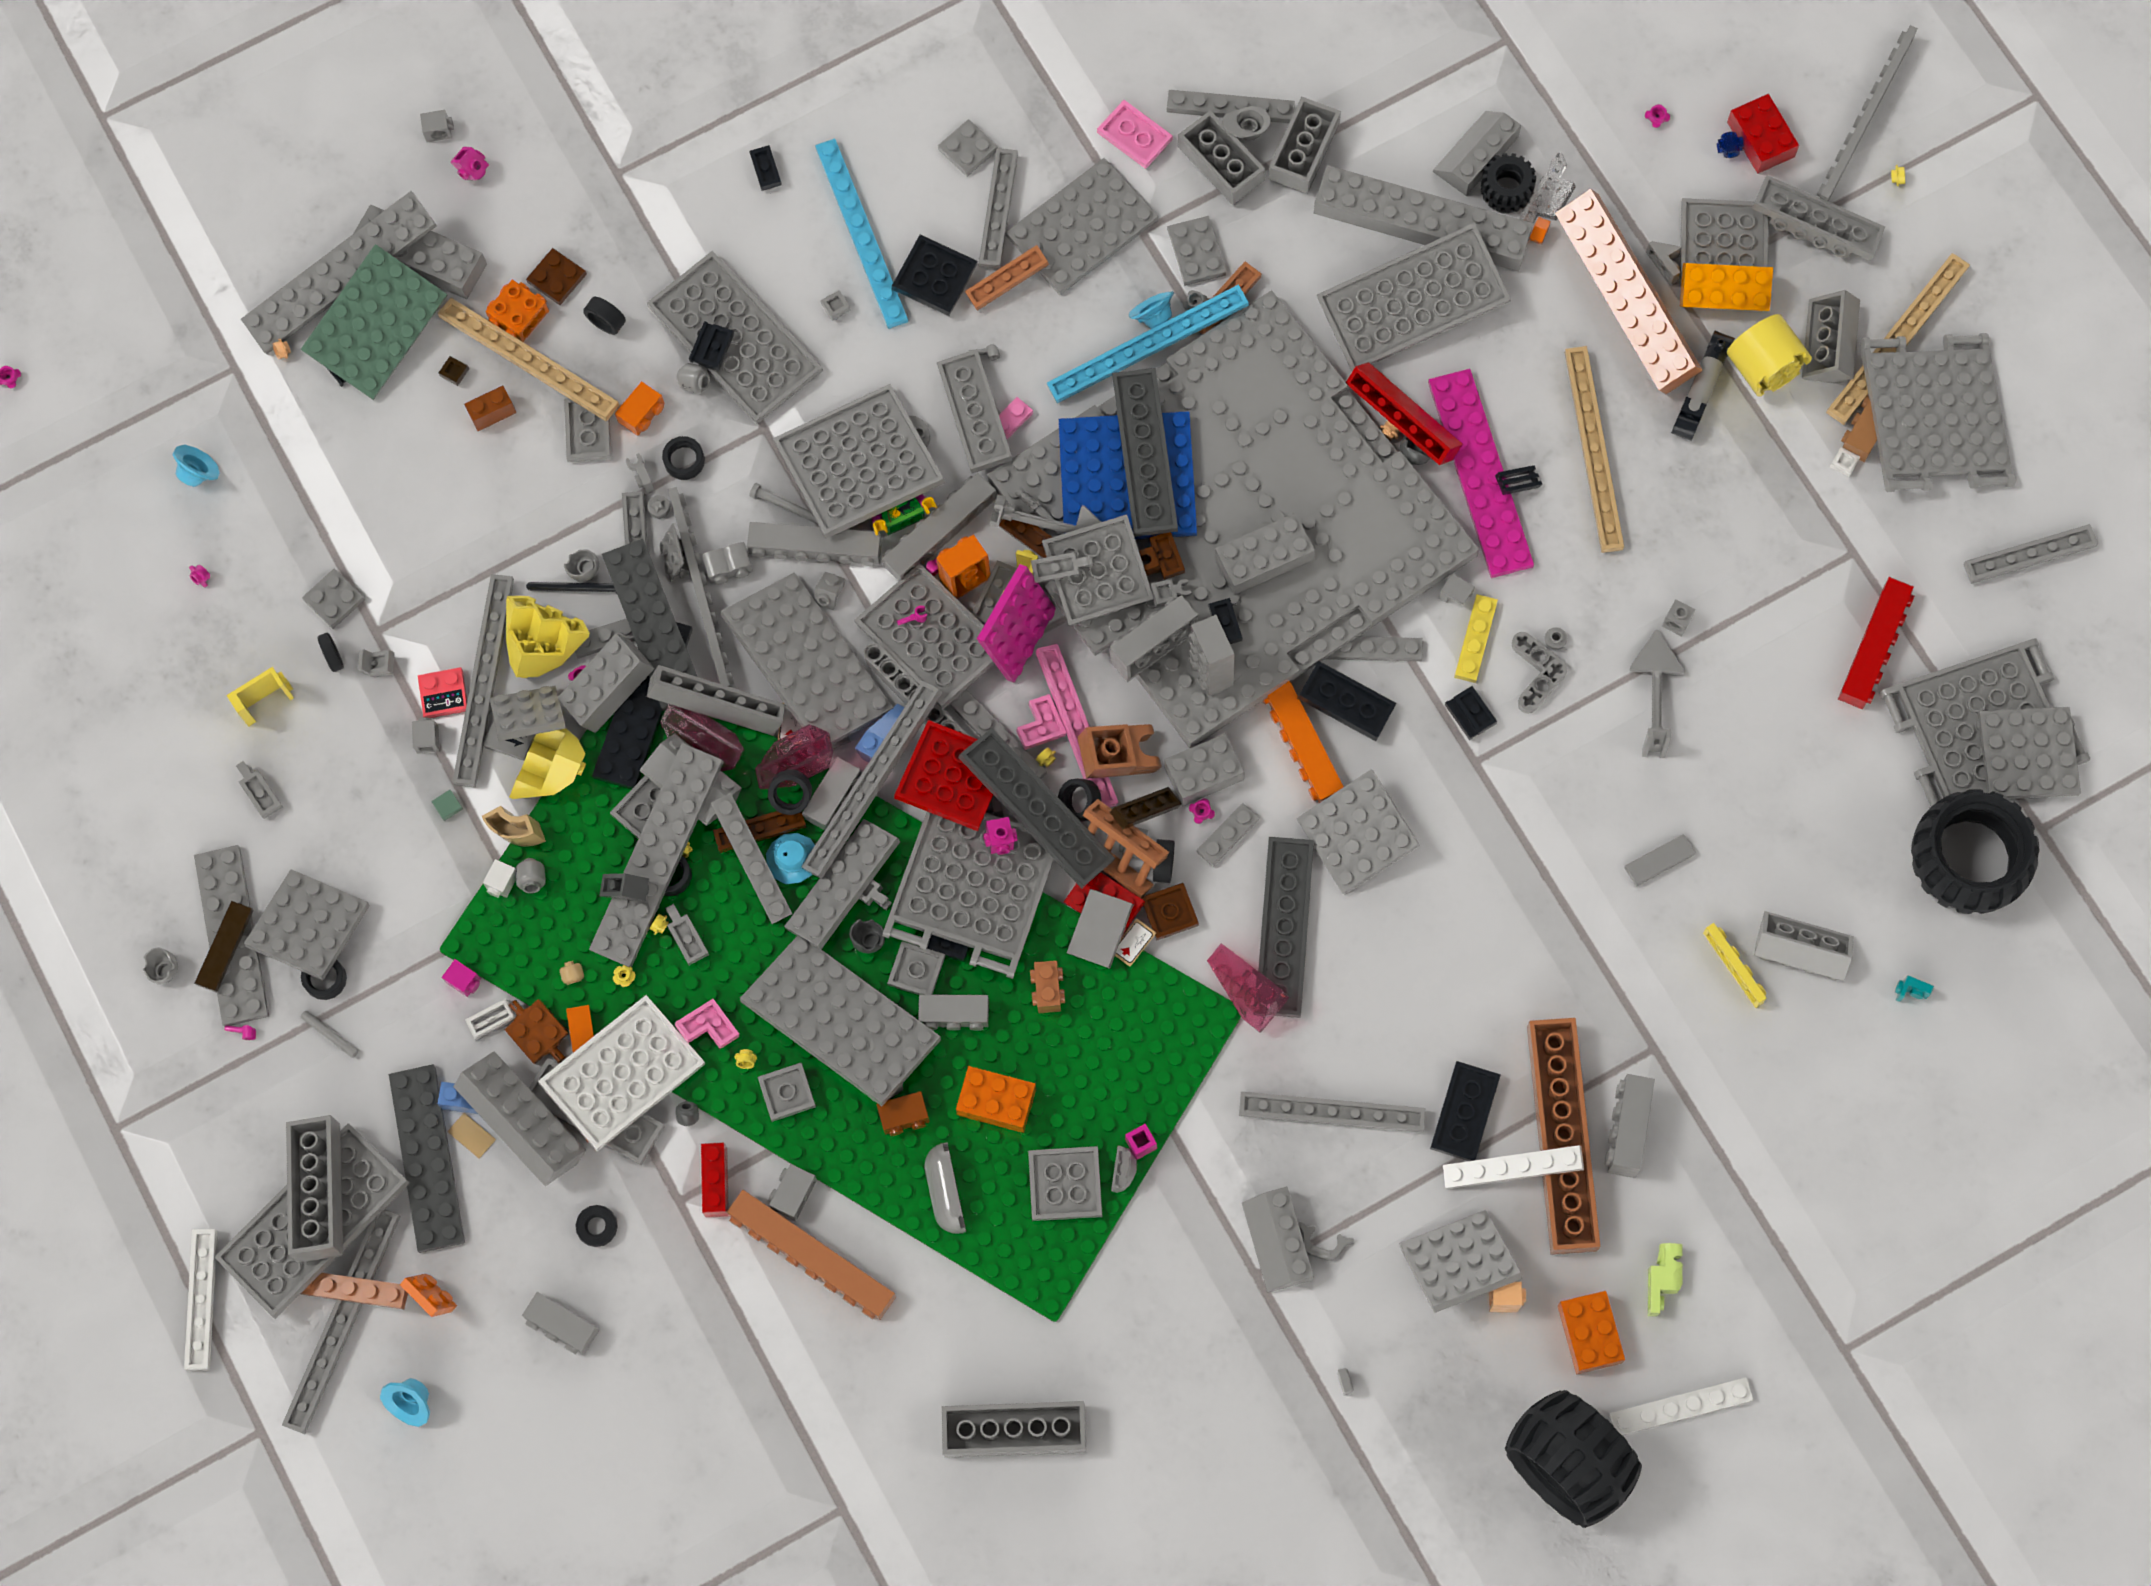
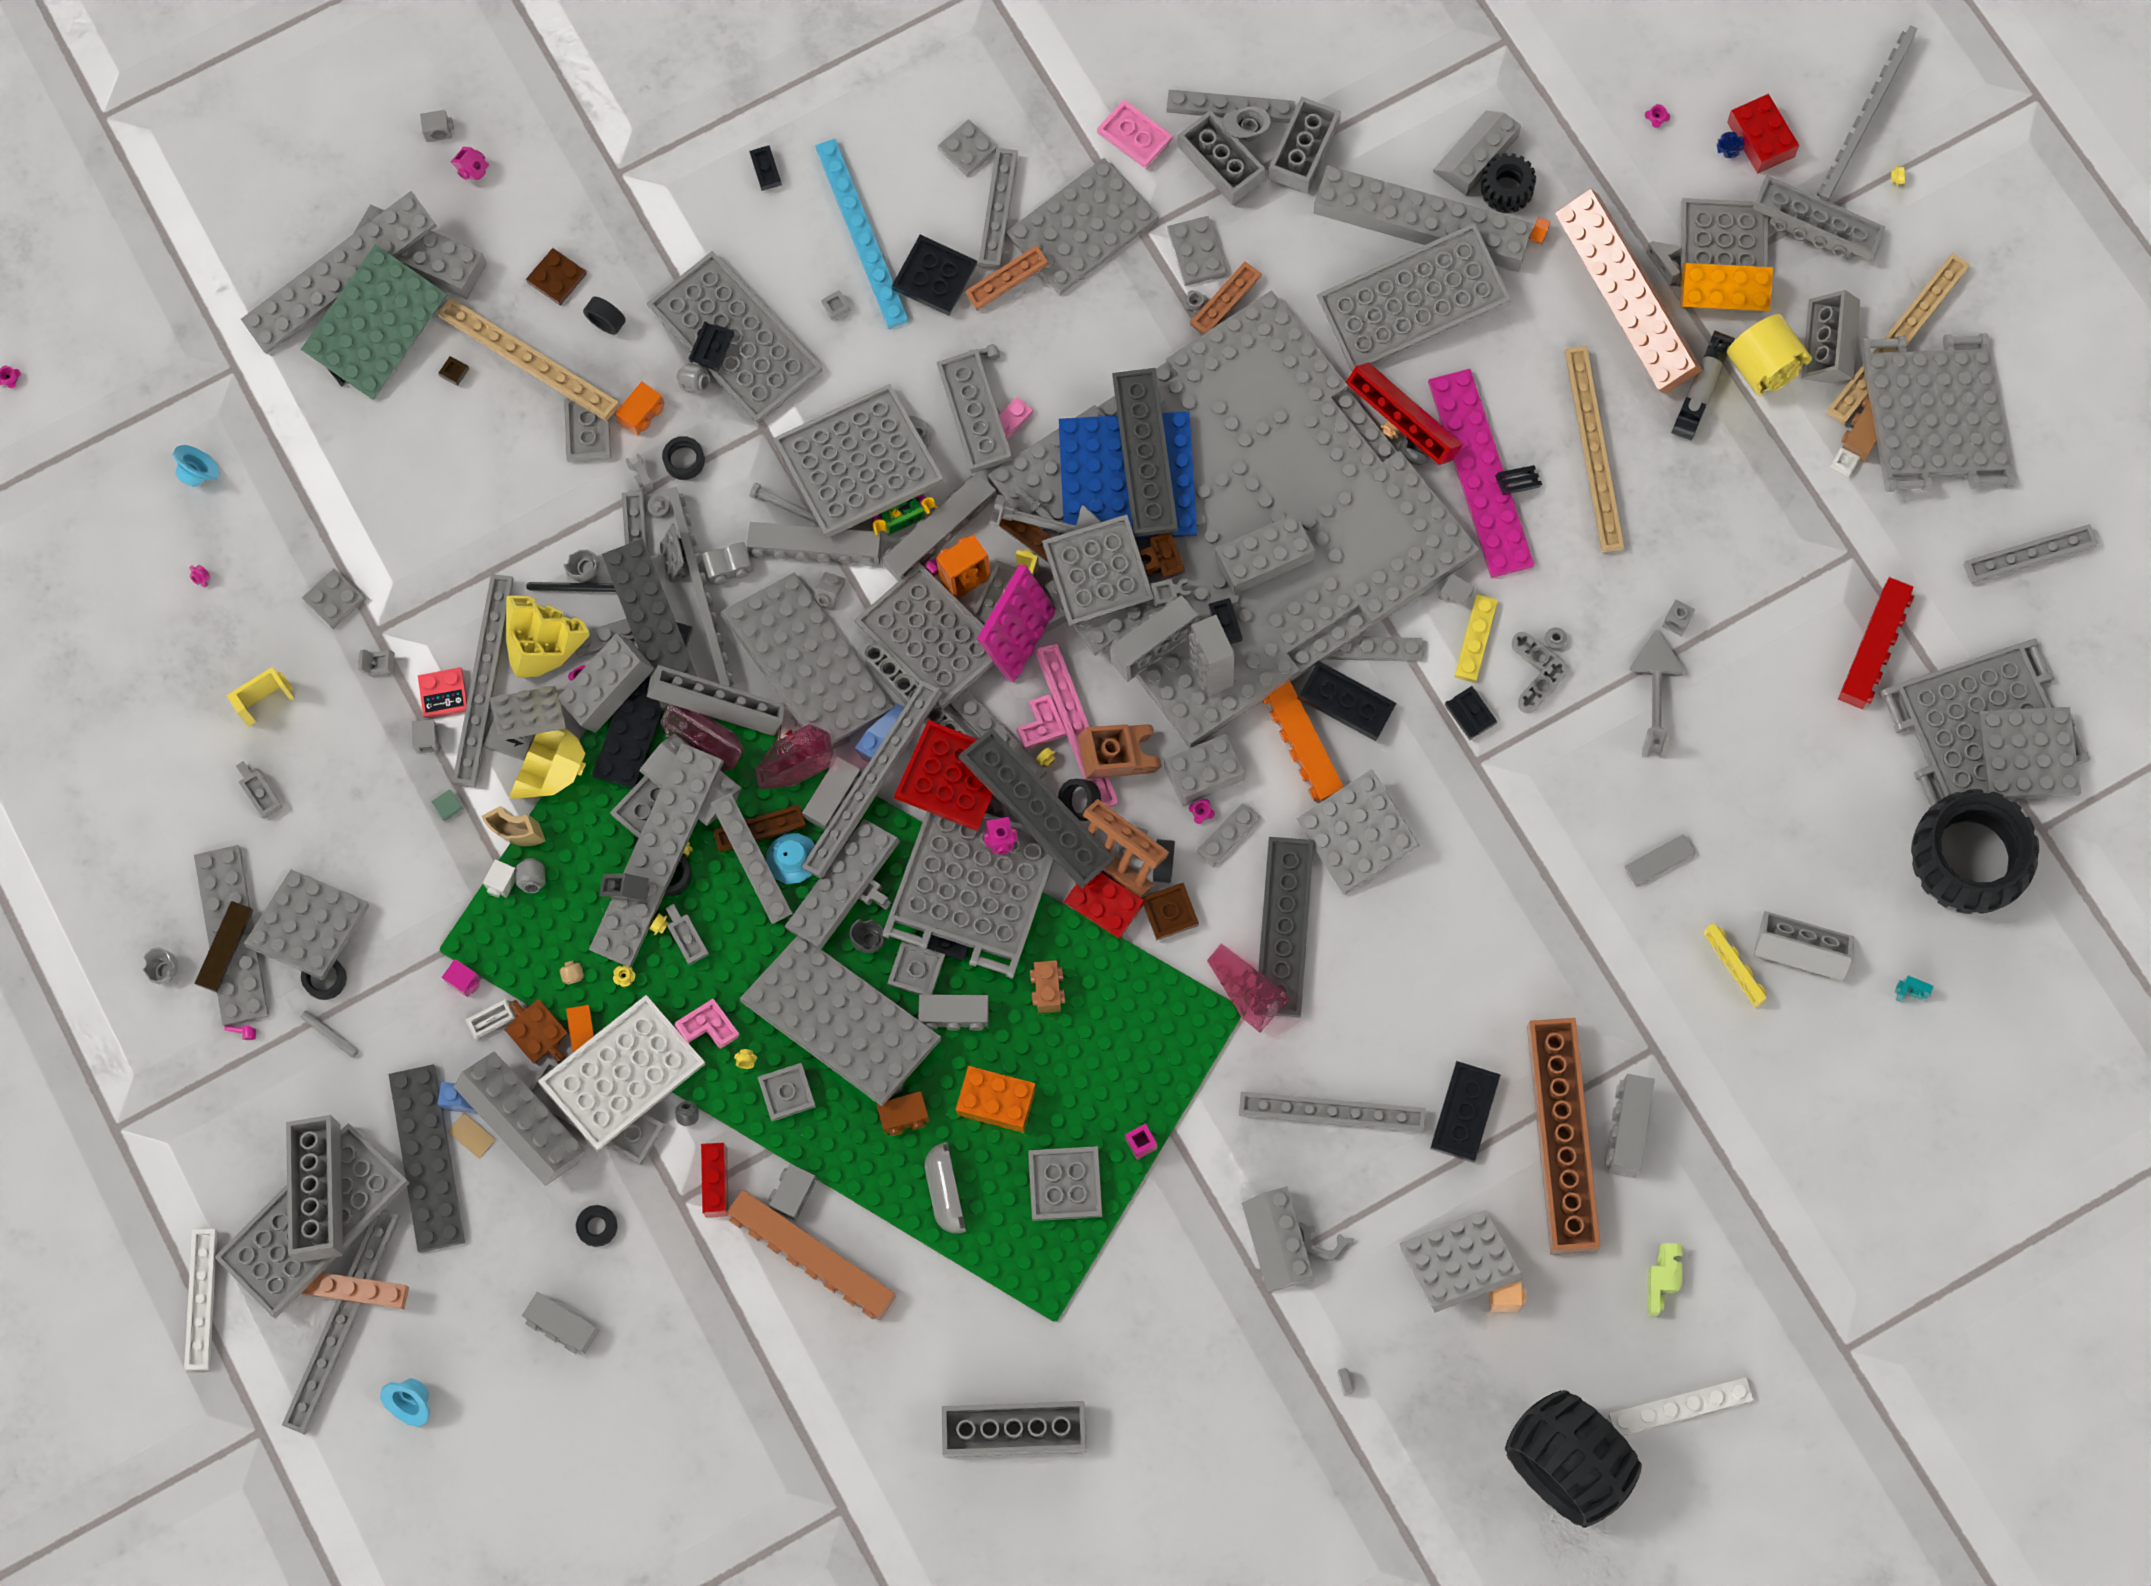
light nougat plate [272,339,291,359] -> none
black tyre [317,632,344,672] -> none
orange plate [400,1274,457,1317] -> none
dark orange brick [464,385,517,431] -> none
orange brick [486,279,549,342] -> none
black tyre [768,769,812,815] -> none
dark pink hand [897,605,927,626] -> none
light grey plate [1031,552,1093,583] -> none
medium azure plate [1047,284,1249,403] -> none
light grey tile [1067,889,1133,969] -> none
dark brown tile [1110,787,1182,830] -> none
light grey plate [1111,1146,1137,1193] -> none
white sticker [1115,919,1156,966] -> none
medium azure hat [1129,291,1174,329] -> none
white plate [1443,1145,1584,1189] -> none
clear bracket [1520,152,1576,223] -> none
orange brick [1557,1291,1625,1375] -> none

